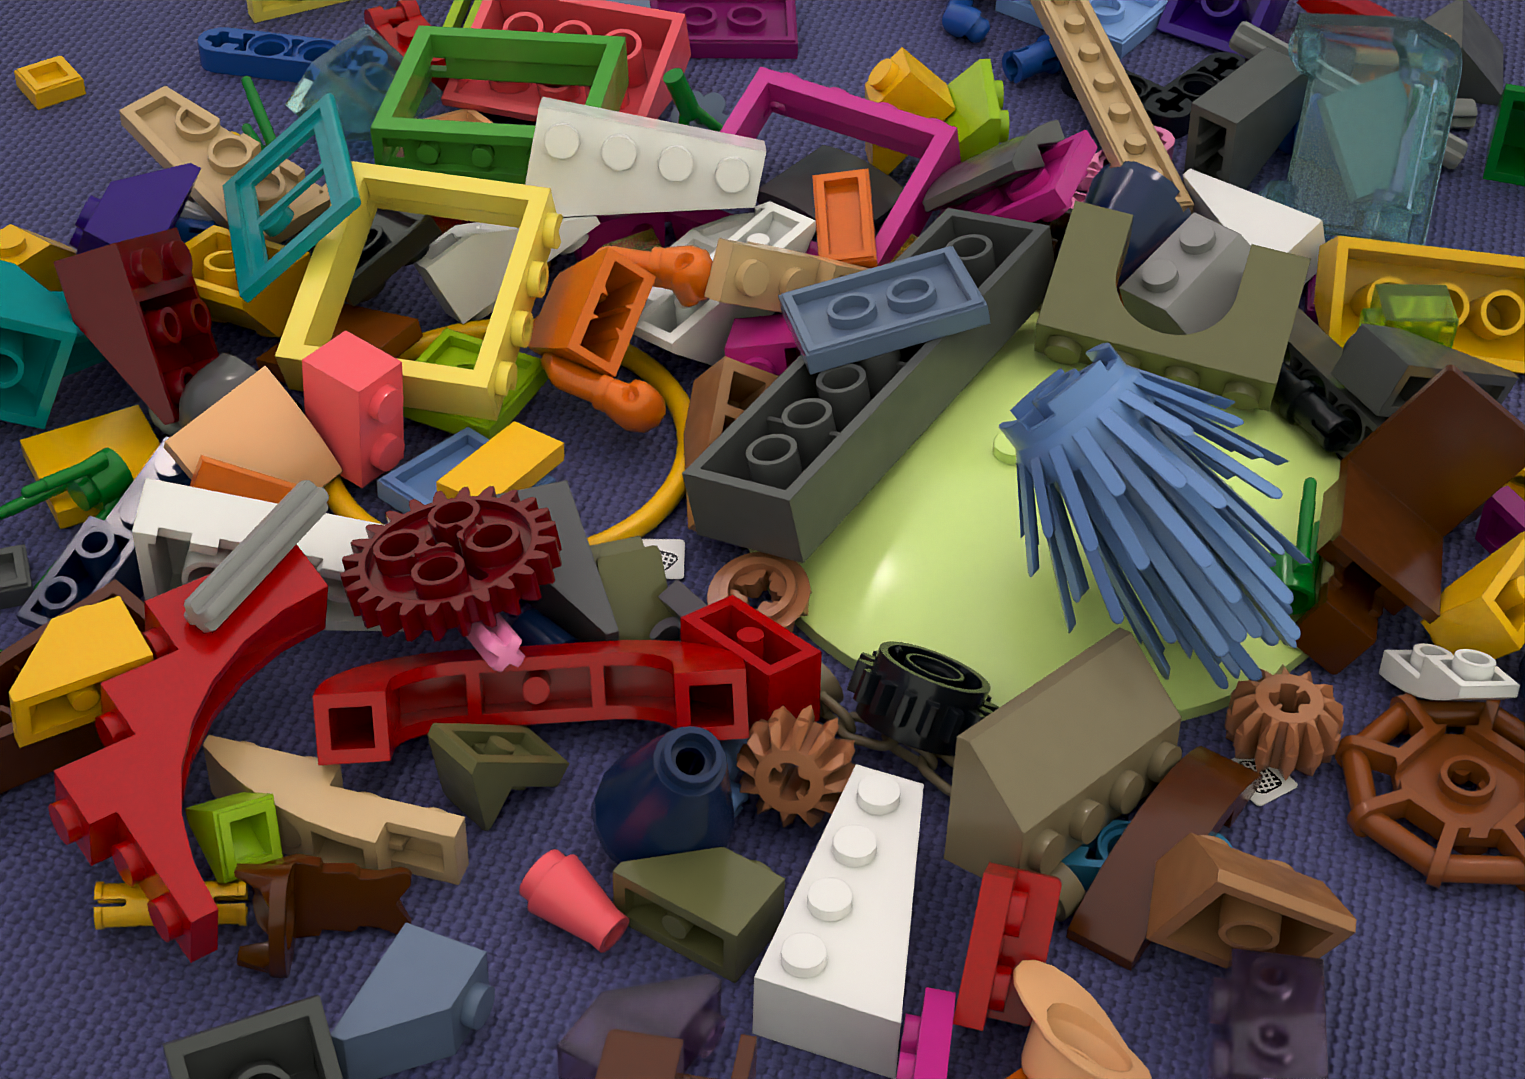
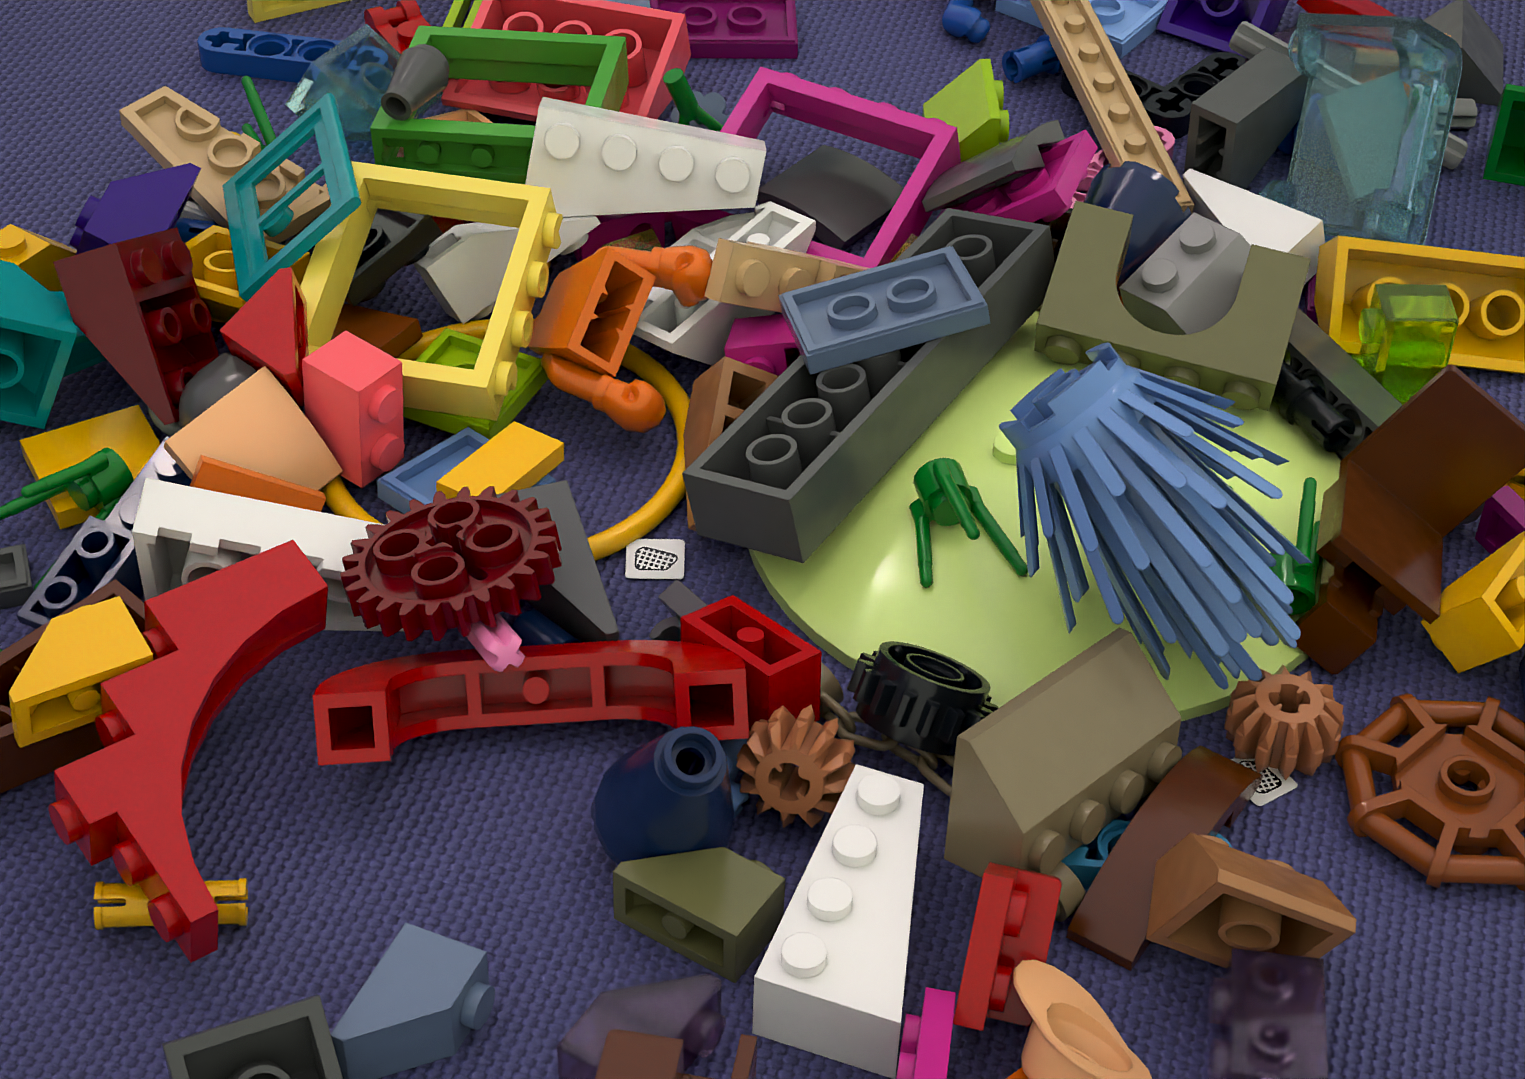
yellow tile [14,55,86,110] -> none
light grey axle [184,480,329,633] -> none
lime slope [185,792,283,884] -> none
tan slope [203,735,469,885] -> none
reddish brown hair [234,853,412,978] -> none
olive slope [427,723,570,831] -> none
coral cone [519,849,629,953] -> none
olive slope [590,536,673,640] -> none
nougat gear [707,551,812,632] -> none
orange tile [812,168,878,268] -> none
yellow slope [865,47,956,175] -> none
dark grey slope [1330,323,1519,417] -> none
white slope [1379,643,1520,701] -> none
none -> red slope [219,267,309,407]
none -> dark grey cone [381,44,449,121]
none -> green plant [909,458,1028,588]

